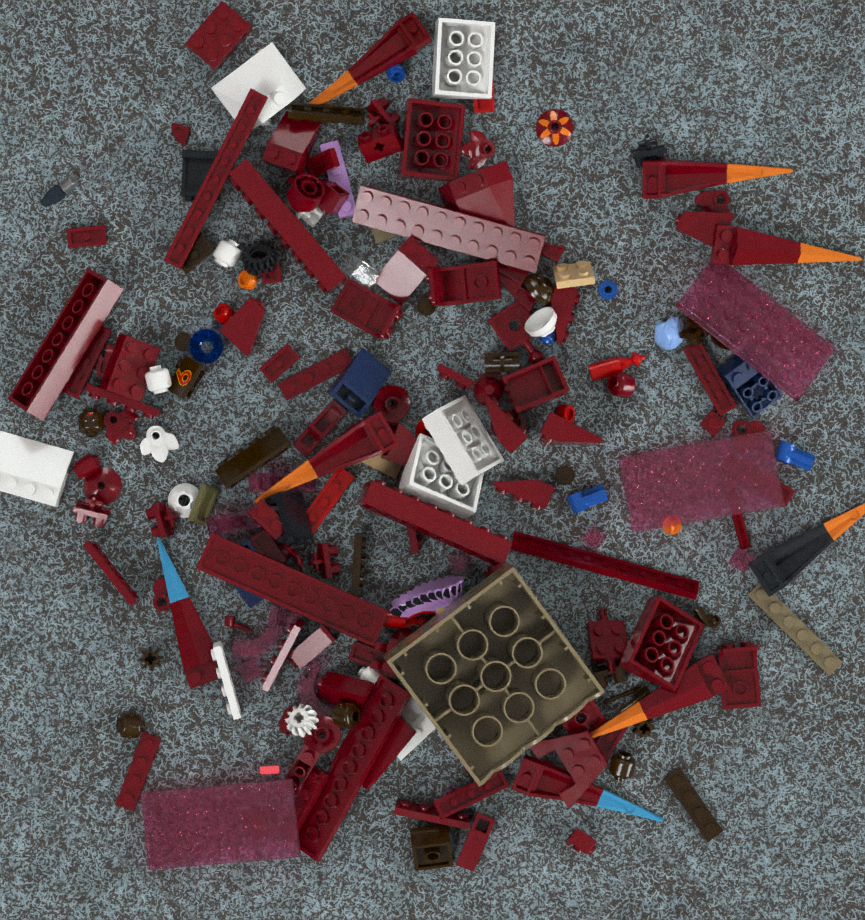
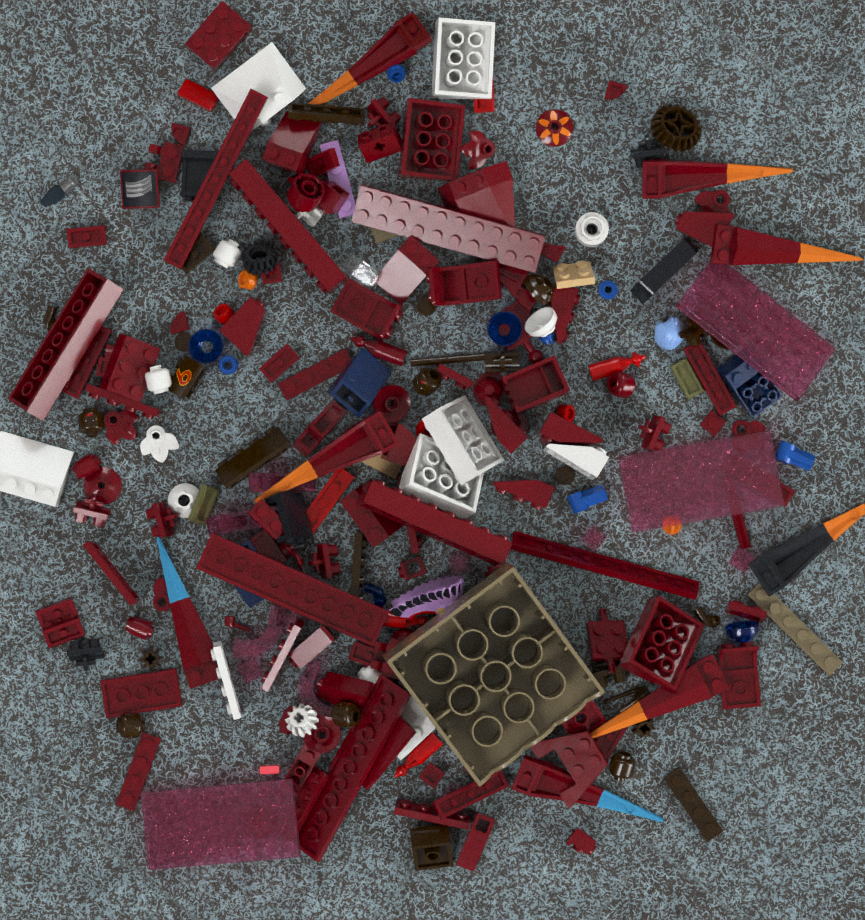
none -> dark red slope [35,597,85,649]
none -> dark brown arm [43,305,57,331]
none -> black hips [67,639,104,671]
none -> dark red tile [100,668,183,719]
none -> slope [120,169,160,209]
none -> dark red brick [125,616,155,640]
none -> dark red plate [144,142,183,184]
none -> dark red tile [170,311,190,335]
none -> red slope [177,79,219,113]
none -> blue plate [219,355,238,375]
none -> dark red slope [340,479,404,548]
none -> dark red wheel [350,336,407,367]
none -> clear blue arm [363,582,387,607]
none -> red wheel [394,732,443,778]
none -> dark red bracket [397,556,426,581]
none -> dark brown bar [410,353,485,367]
none -> dark brown head [413,368,441,396]
none -> dark red plate [418,762,445,789]
none -> clear blue piece [487,311,522,346]
none -> white slope [543,444,609,480]
none -> white piece [575,212,609,247]
none -> dark red tile [604,80,628,100]
none -> black beam [630,237,699,304]
none -> dark red hips [638,415,671,451]
none -> dark brown gear [650,103,702,153]
none -> olive tile [670,357,705,400]
none -> clear blue piece [724,621,760,643]
none -> dark red plate [725,600,767,623]

